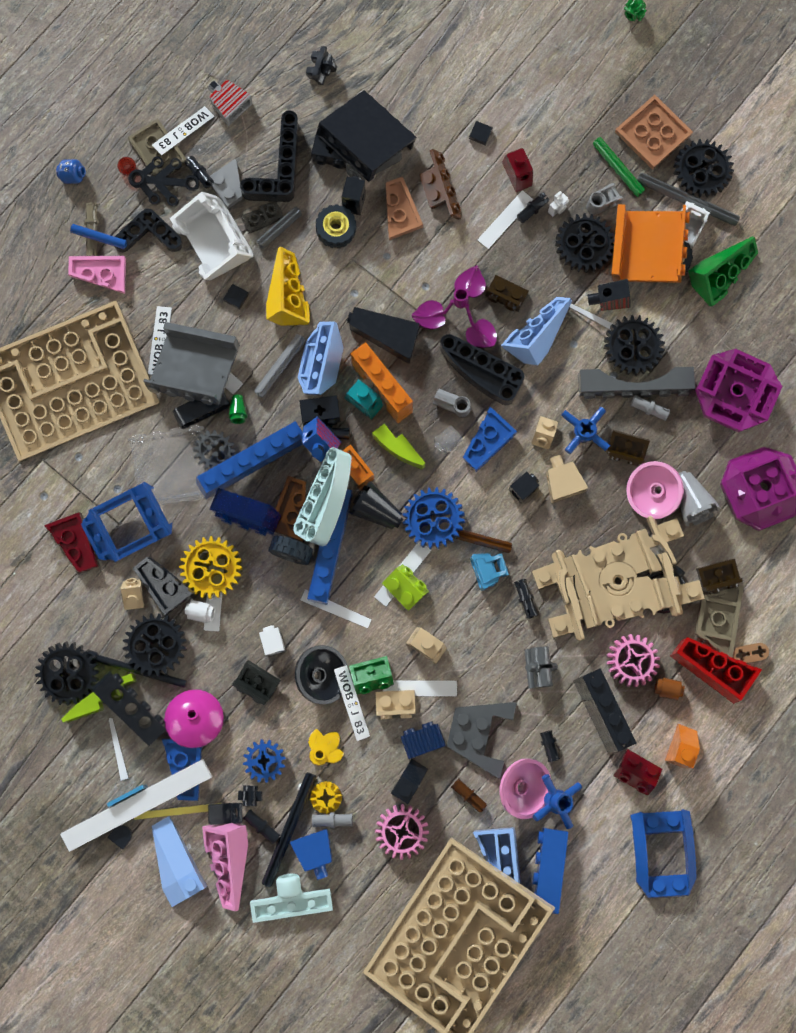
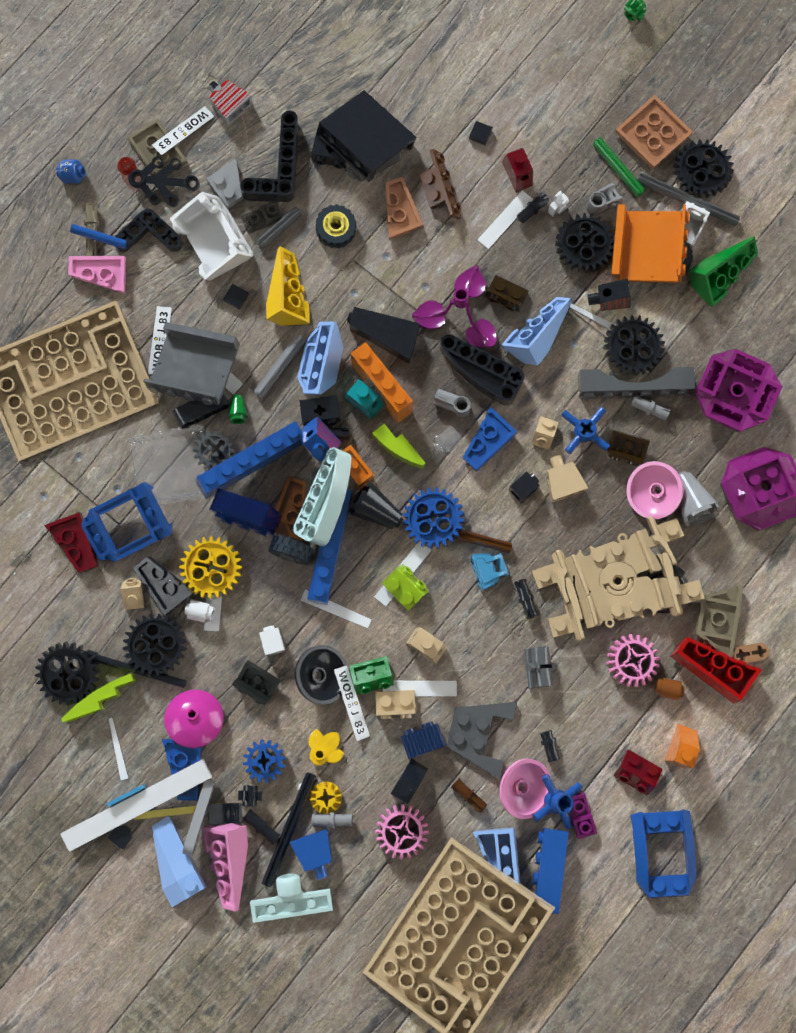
black brick [92,671,166,746] -> none
black pin [185,156,214,189] -> none
black hips [306,46,337,85] -> none
black brick [341,176,366,216] -> none
black panel [573,668,637,752] -> none
dark brown bracket [696,559,744,594] -> none
none -> light grey beam [182,779,216,856]
none -> magenta slope [569,792,597,839]

